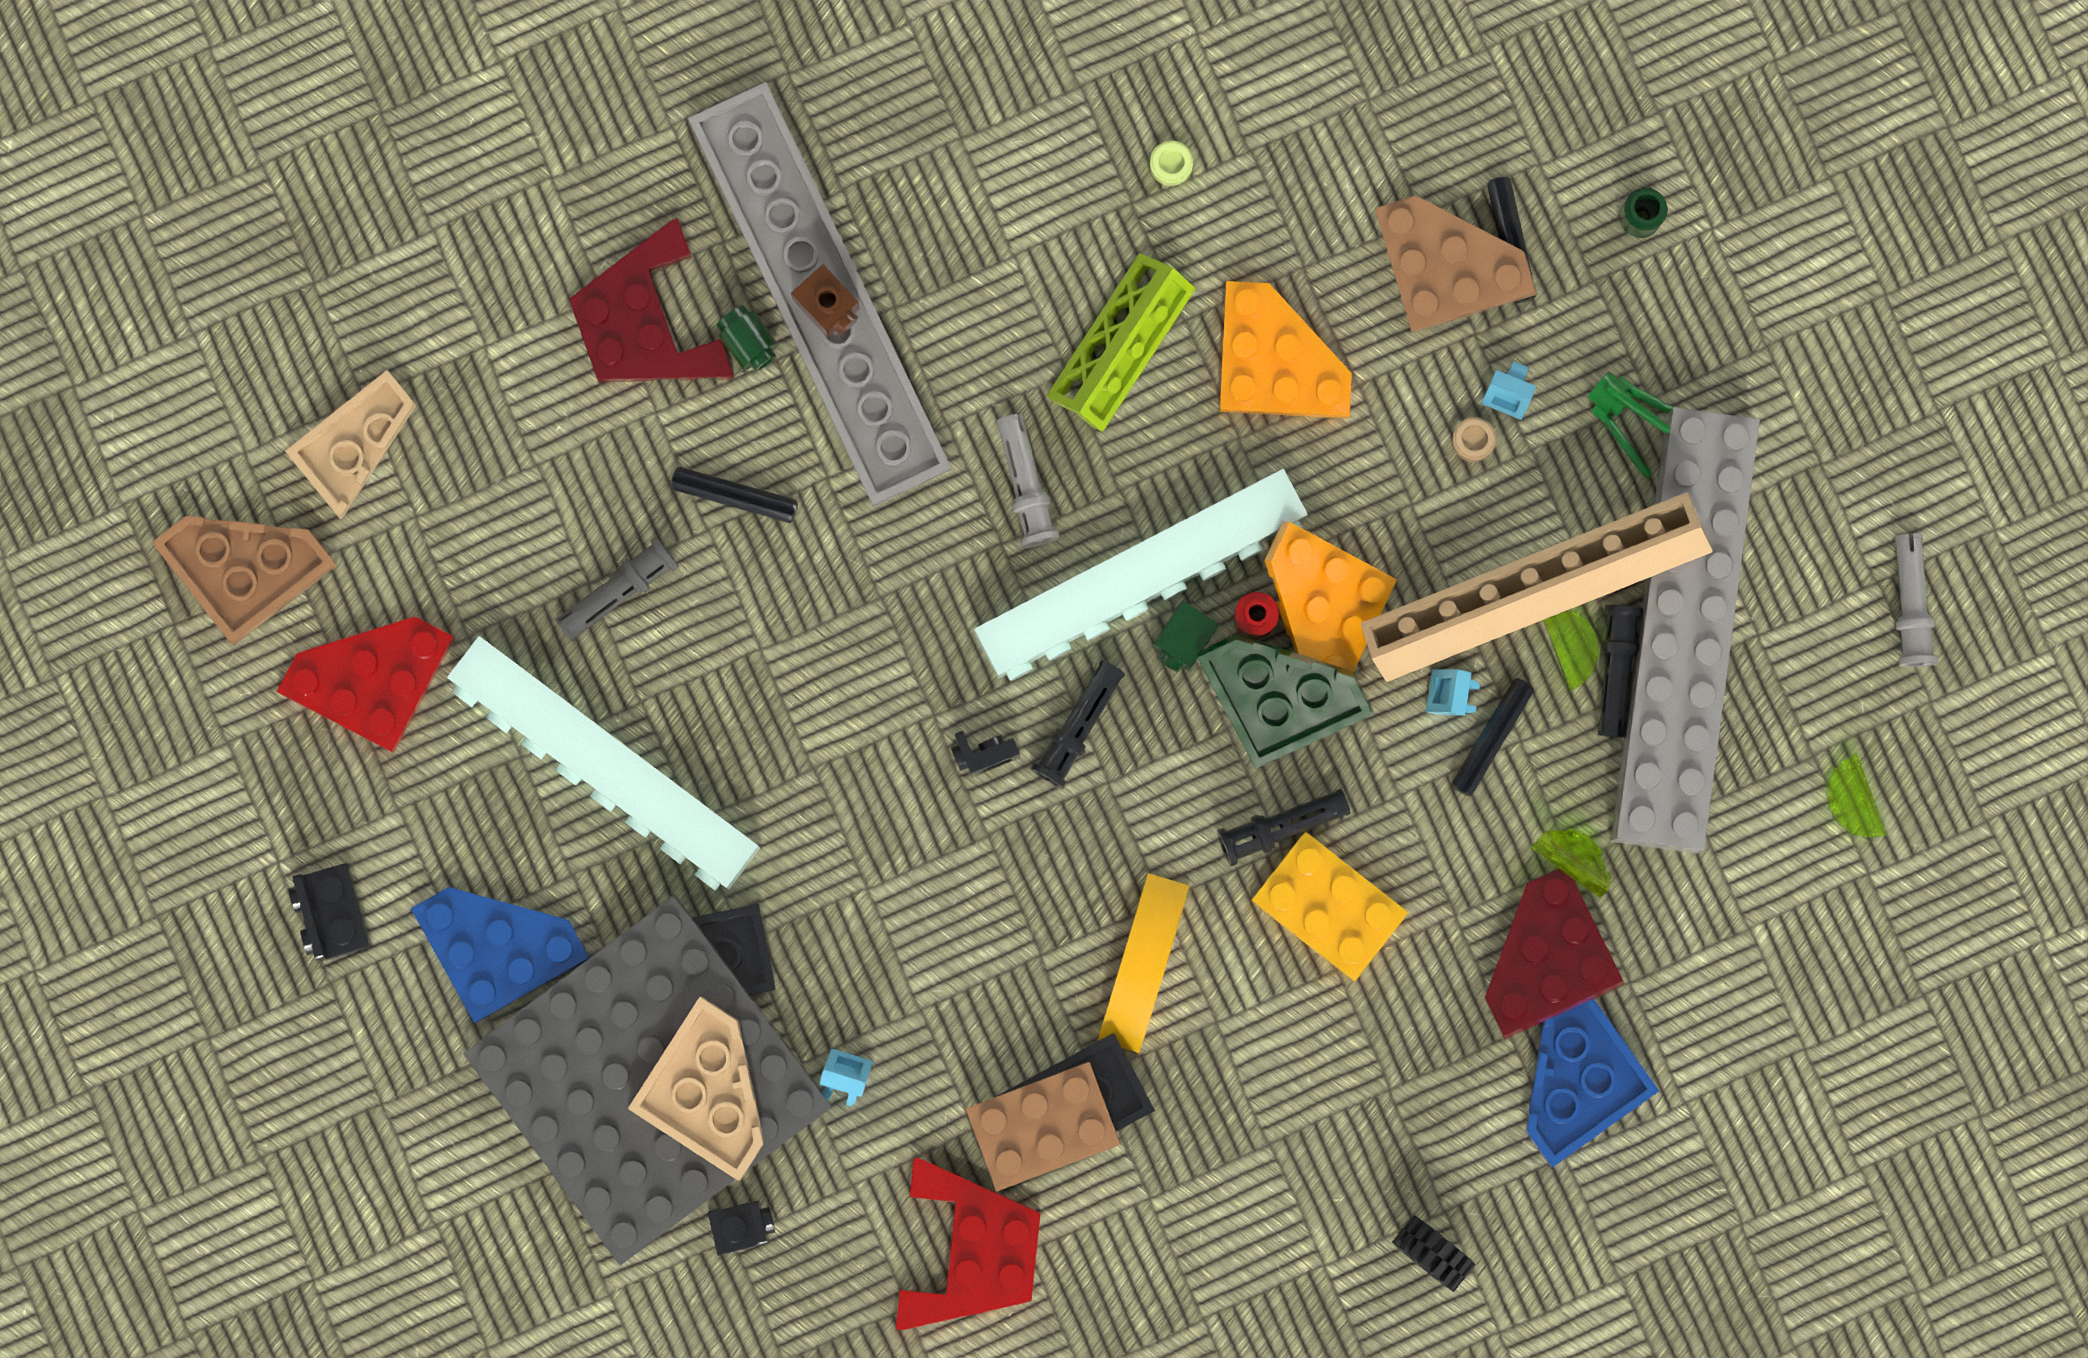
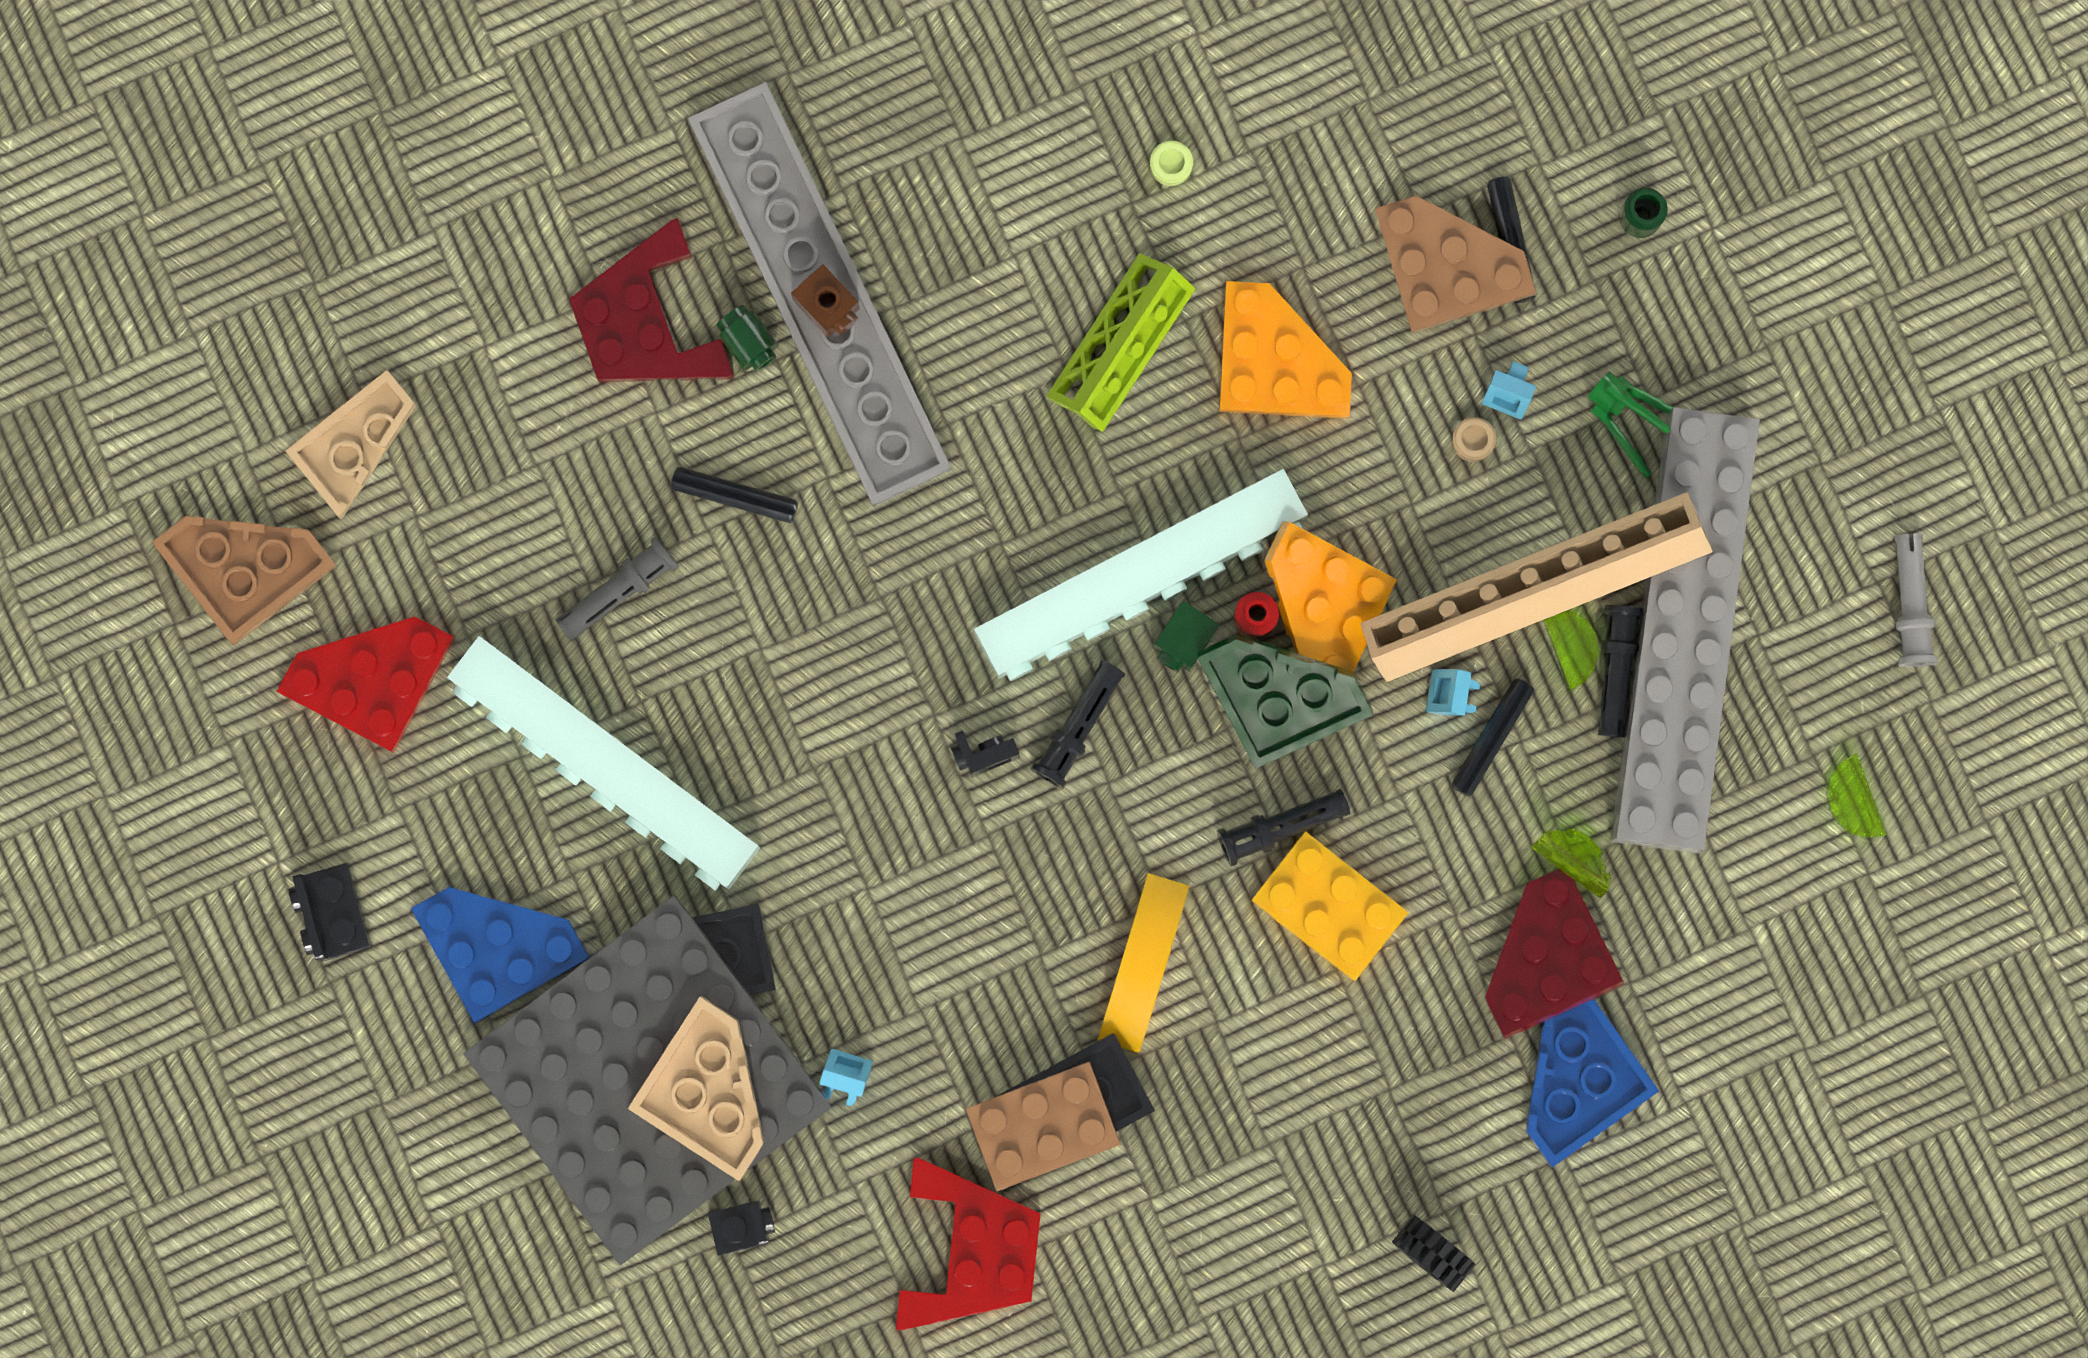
light grey pin [996,414,1060,548] -> none

